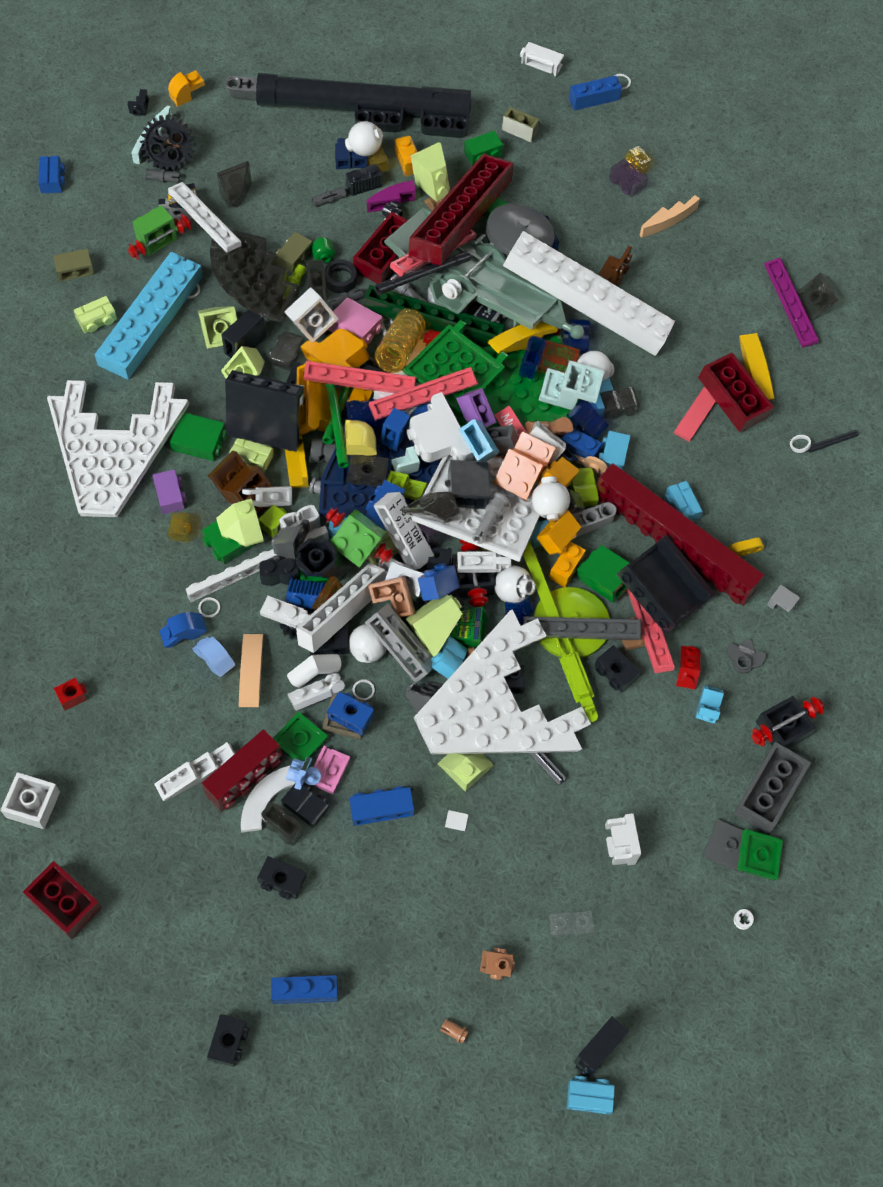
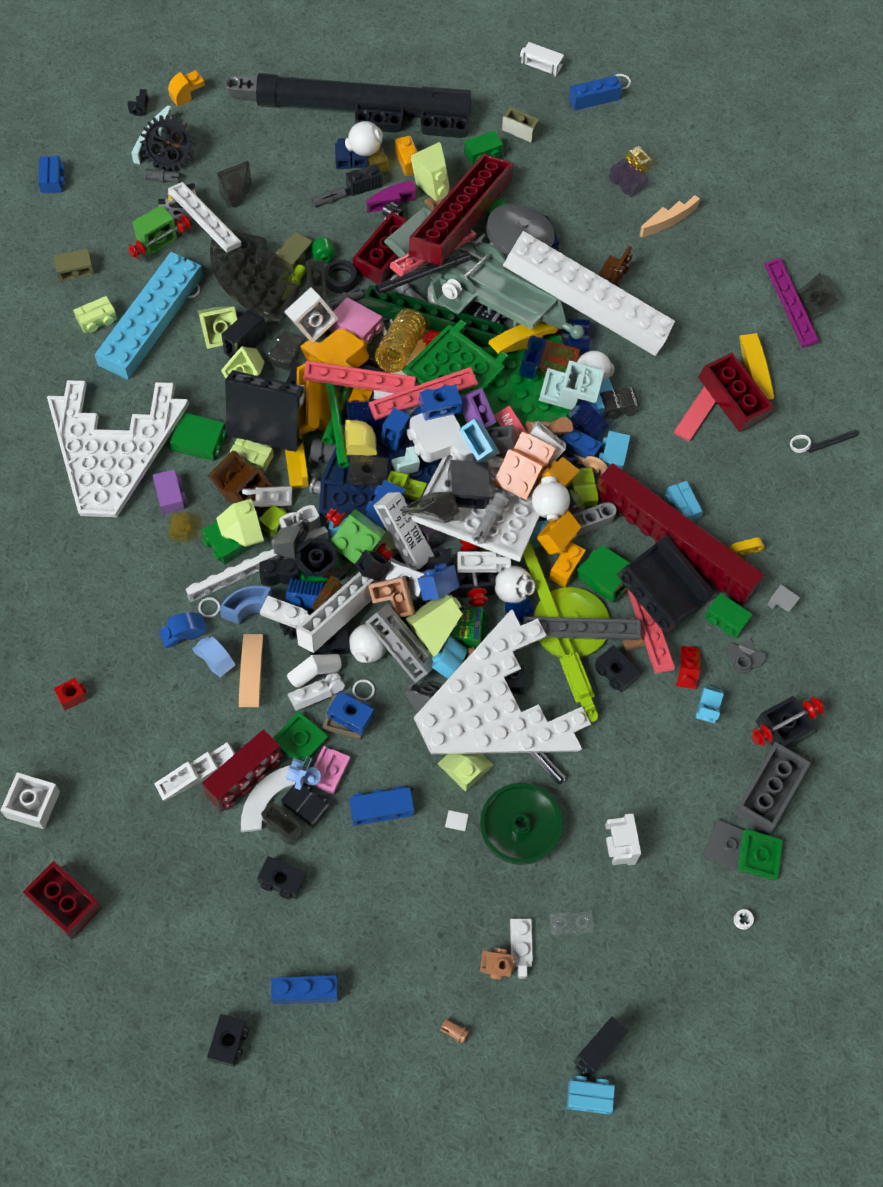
none -> medium blue brick [219,586,272,624]
none -> black brick [355,550,390,581]
none -> blue brick [419,384,462,421]
none -> dark green dish [480,783,563,865]
none -> white hinge [510,919,533,979]
none -> green brick [704,593,753,639]

